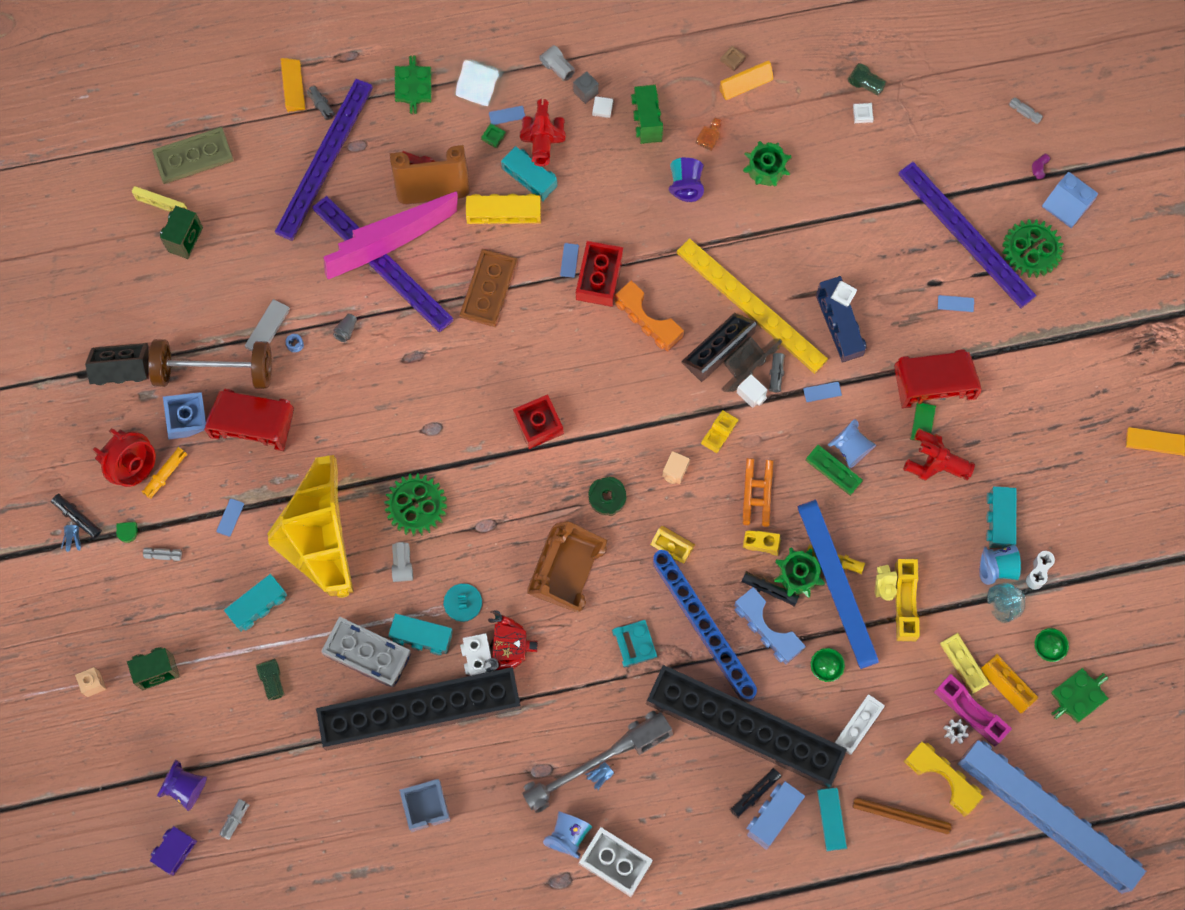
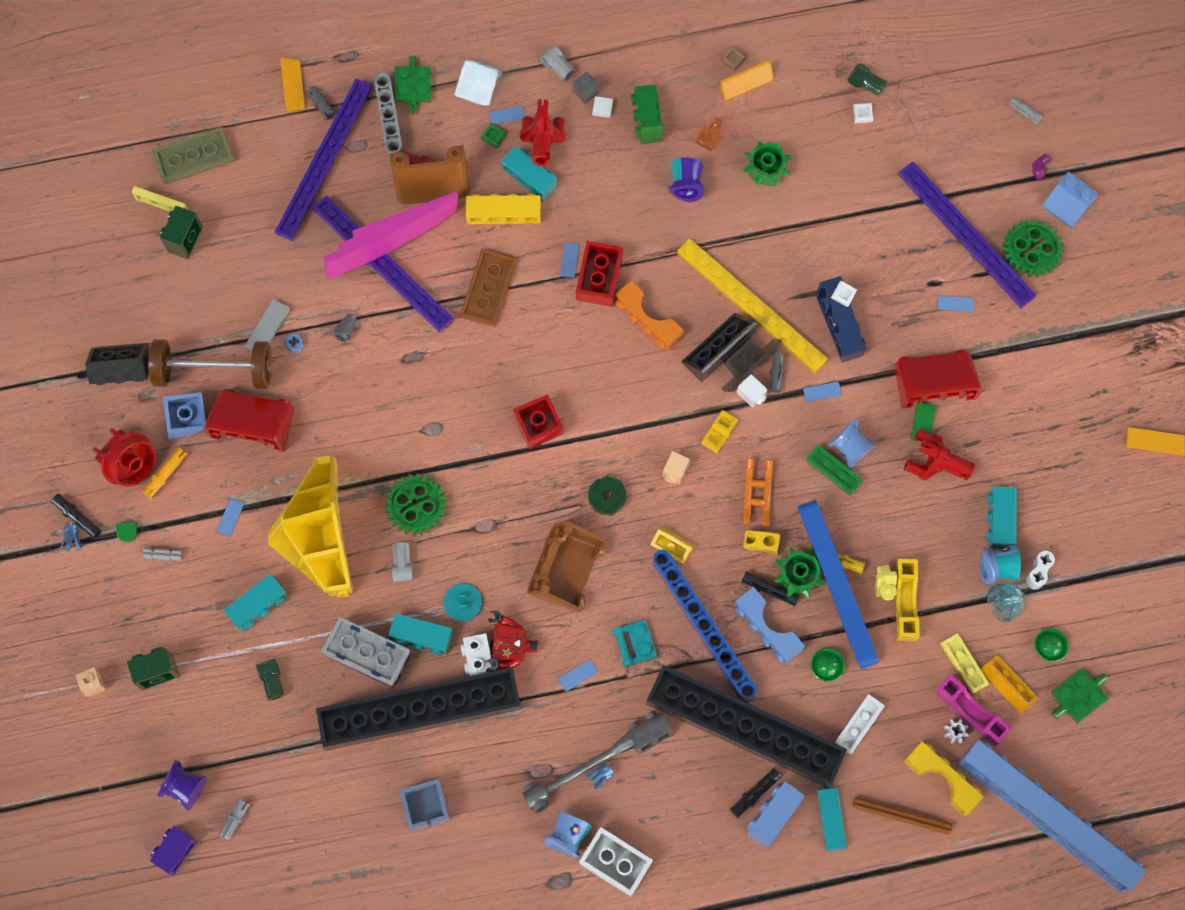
none -> light grey beam [374,73,403,158]
none -> medium blue sticker [558,659,598,691]

